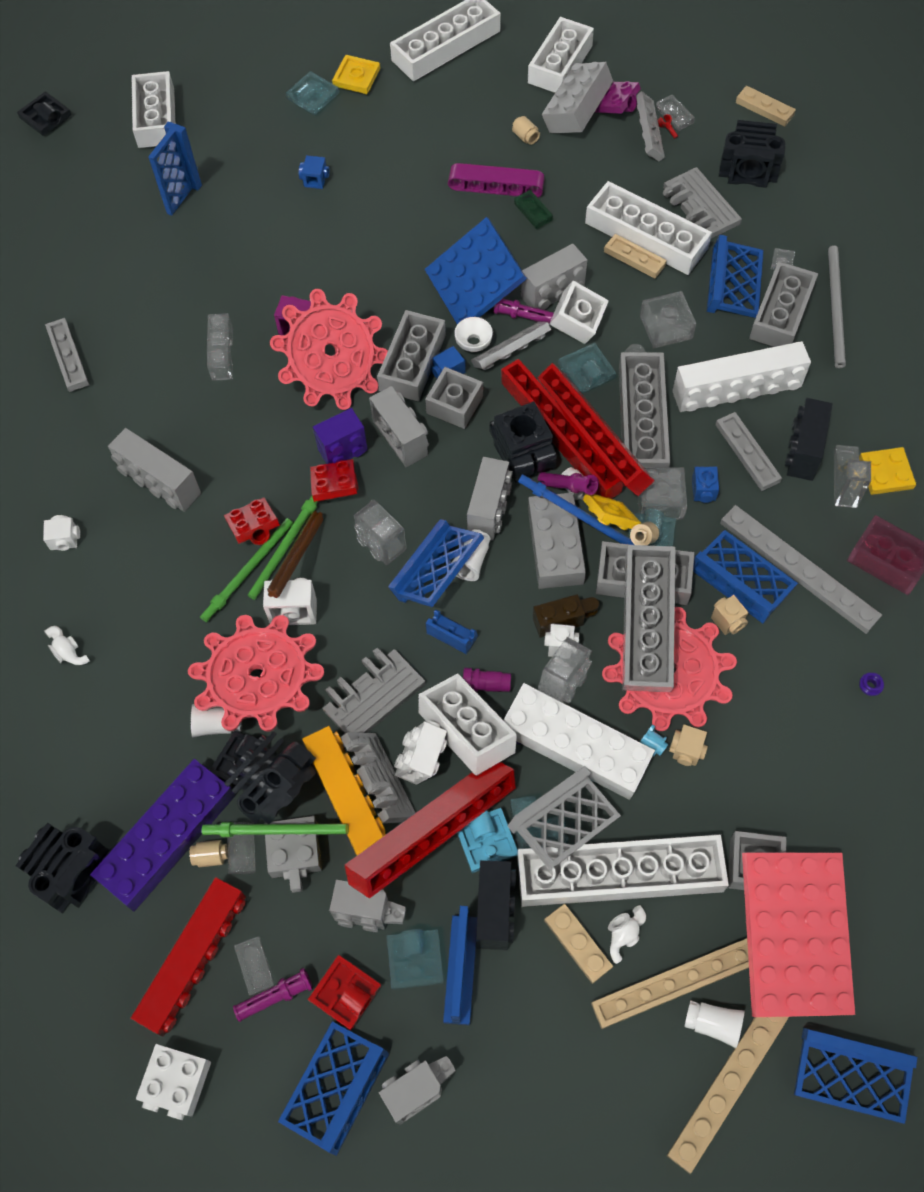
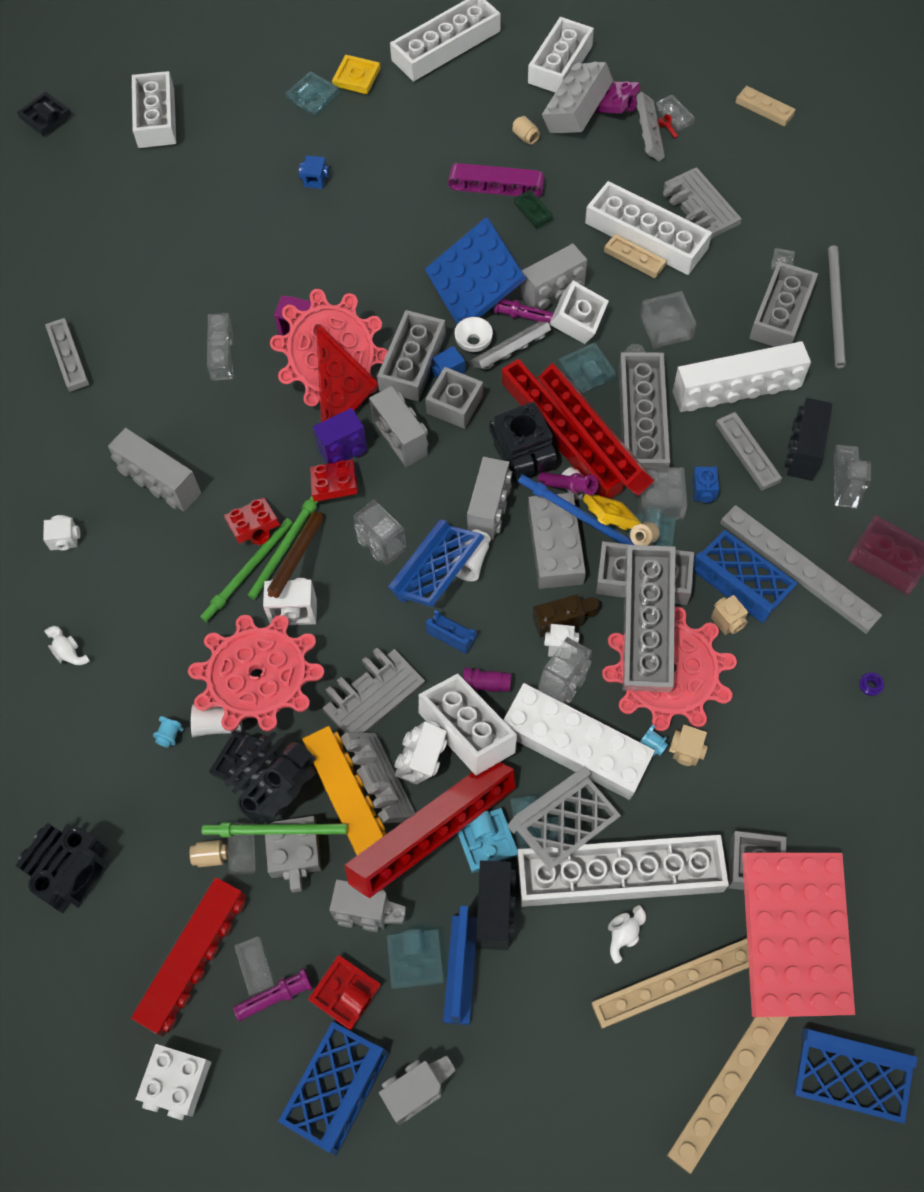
dark purple brick [90,759,235,912] -> none
blue fence [148,121,202,216] -> none
tan plate [544,904,613,984] -> none
white plant [684,1001,744,1048] -> none
blue fence [707,235,763,318] -> none
black piece [718,120,786,188] -> none
yellow plate [859,447,916,495] -> none
none -> medium azure brick [153,716,184,748]
none -> red tile [316,325,378,422]

